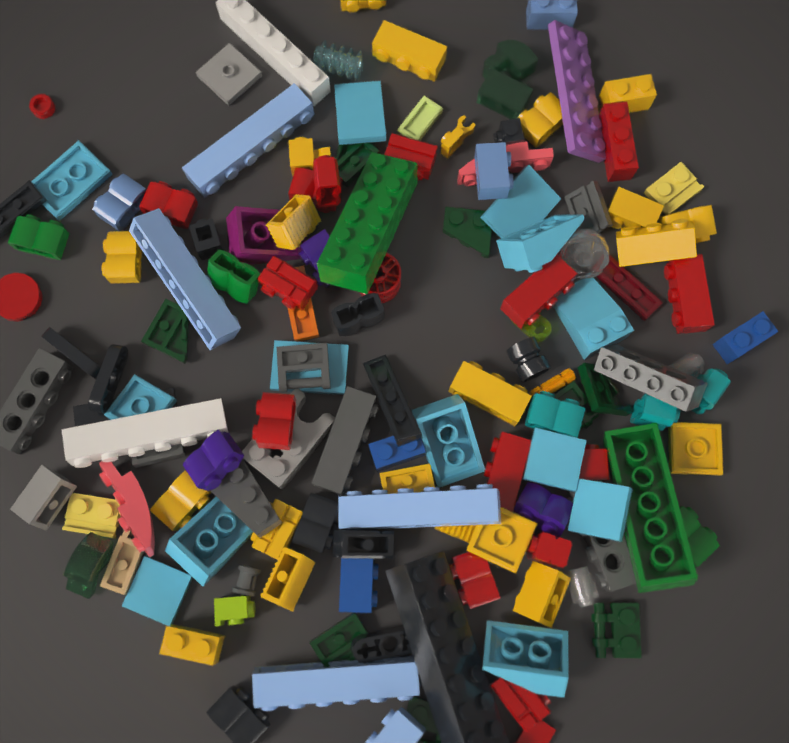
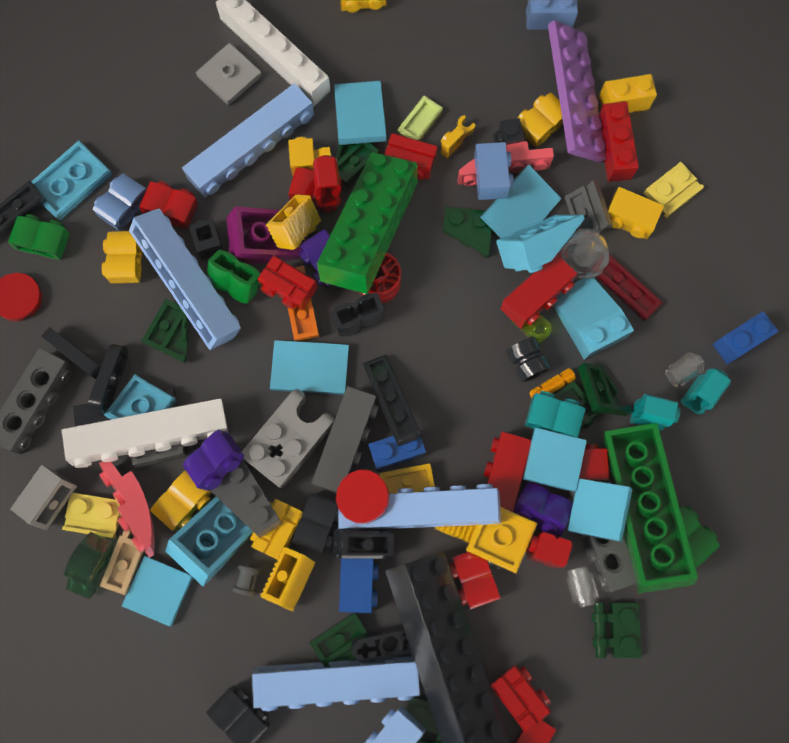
red tile [29,94,56,119] -> none
yellow brick [159,624,225,665] -> none
lime brick [214,596,256,626] -> none
red brick [252,392,296,450] -> none
dark grey plate [276,343,331,393] -> none
clear light blue piece [312,40,364,81] -> none
yellow brick [372,20,447,82] -> none
medium azure slope [411,394,485,488] -> none
yellow brick [448,361,532,426] -> none
clear green brick [476,68,533,119] -> none
clear green brick [482,40,538,83] -> none
medium azure slope [483,620,568,697] -> none
yellow brick [513,561,571,628] -> none
brick [594,344,707,412] -> none
yellow brick [616,219,697,267] -> none
yellow brick [659,205,717,243] -> none
red brick [664,254,715,334] -> none
yellow plate [668,422,723,476] -> none
none -> red tile [336,470,390,524]

